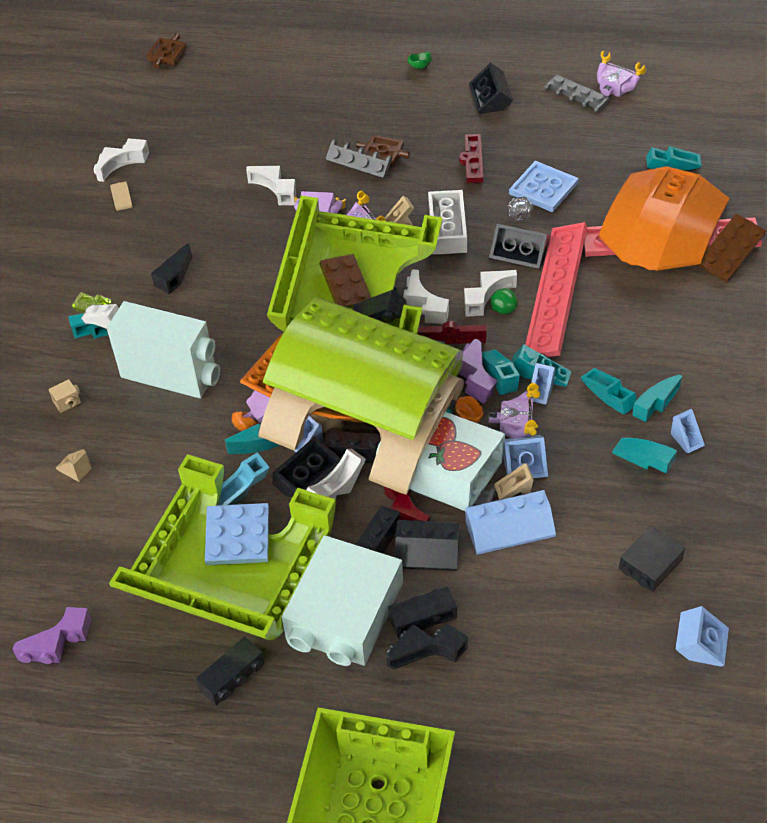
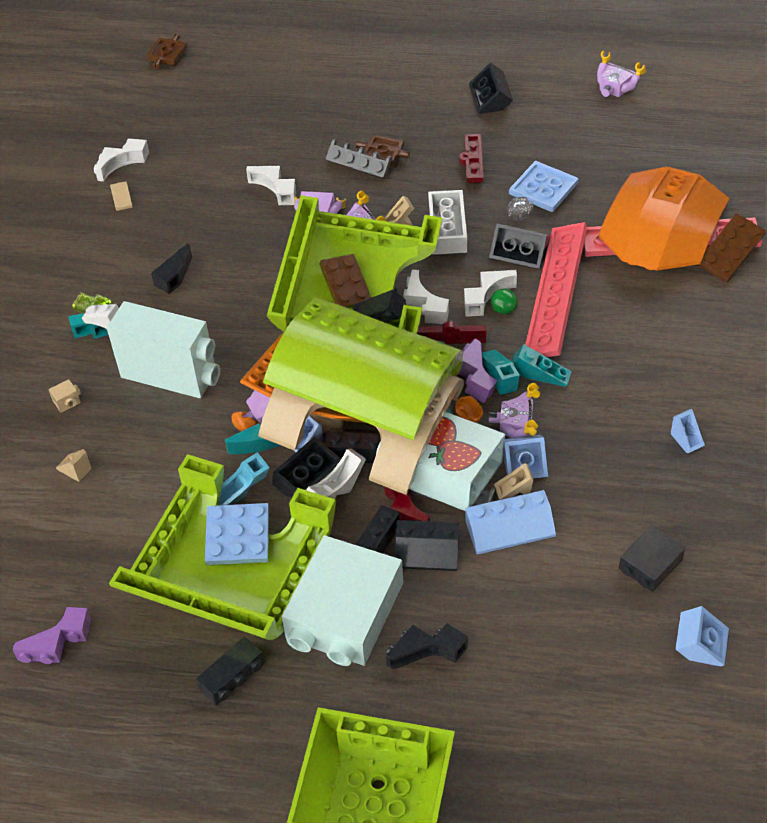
black brick [388,586,457,638] -> none
green hair [407,52,432,70] -> none
light blue slope [531,363,555,404] -> none
dark grey hinge [544,75,610,113] -> none
teal slope [581,368,637,415] -> none
teal slope [612,438,677,473] -> none
teal slope [632,374,682,422] -> none
teal slope [646,146,702,171] -> none

